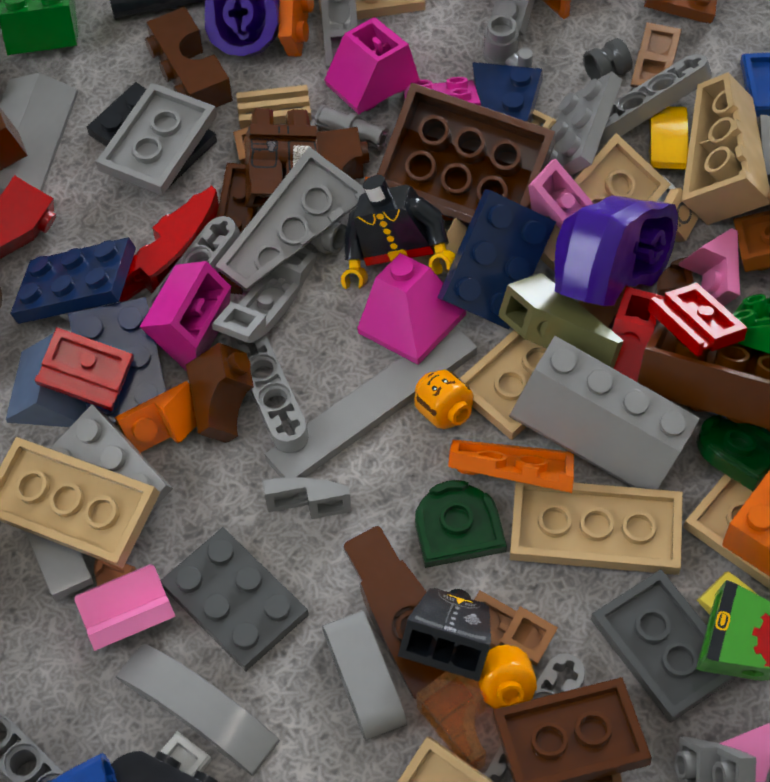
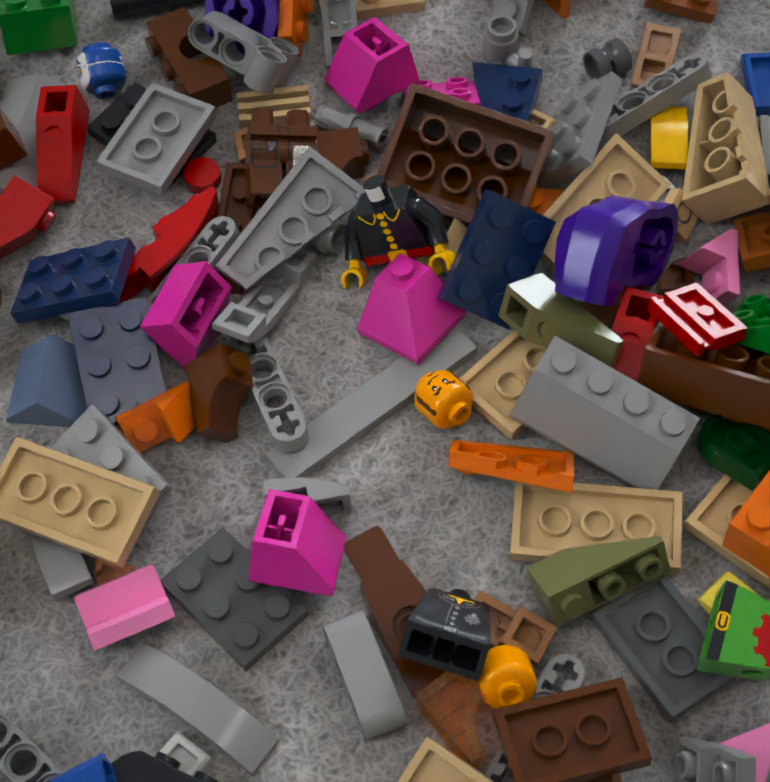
red plate [34,327,134,411] -> none
dark green tile [415,480,507,568] -> none
bright pink slope [528,159,594,229] -> none
none -> red slope [36,85,90,204]
none -> blue head [76,42,126,99]
none -> red tile [183,157,222,194]
none -> light grey piece [188,11,299,94]
none -> dark pink slope [248,489,346,597]
none -> olive slope [526,536,671,627]

